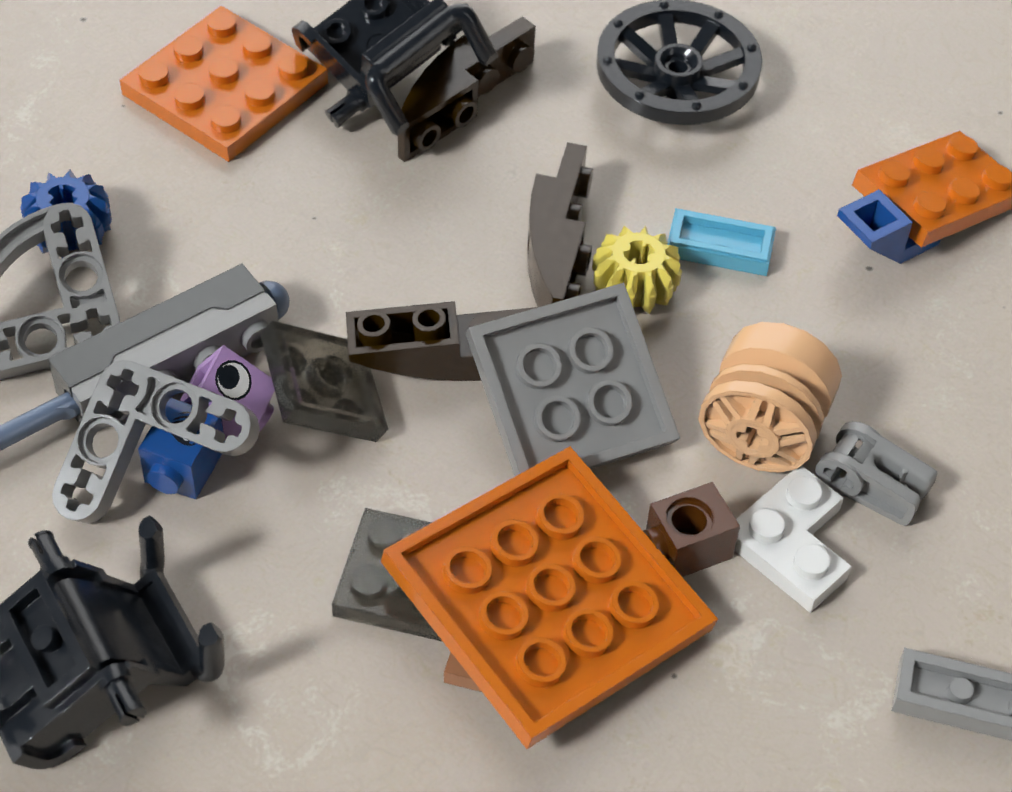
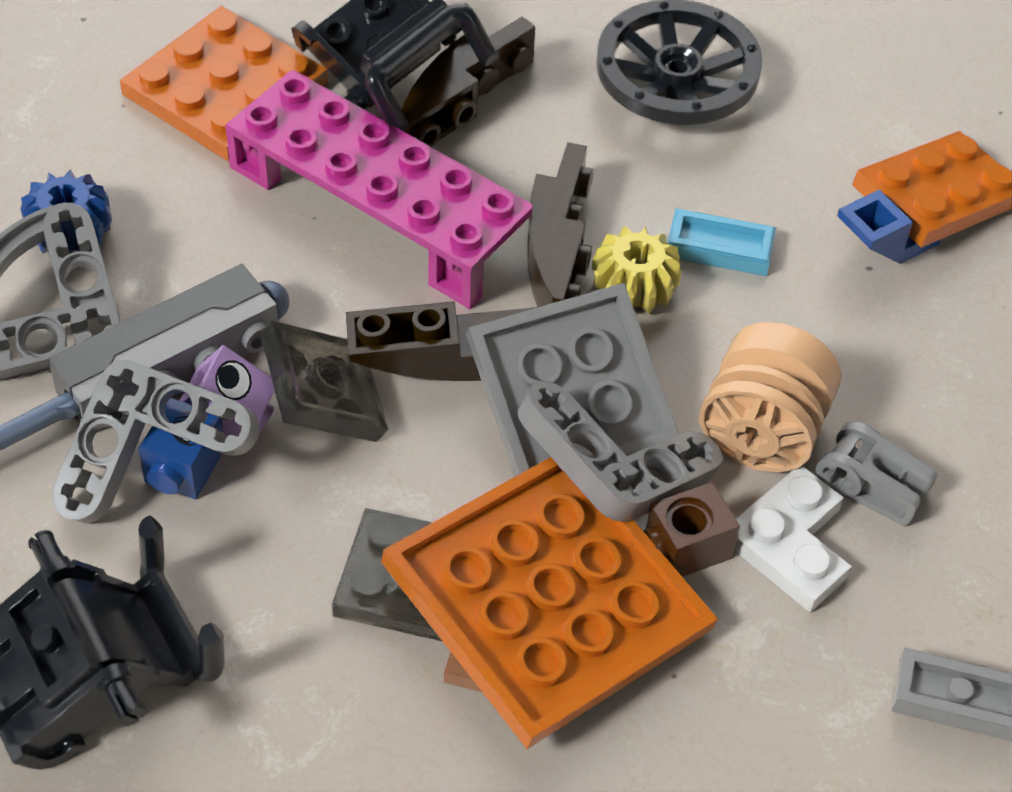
none -> dark pink bracket [225,71,533,309]
none -> light grey beam [517,381,723,522]

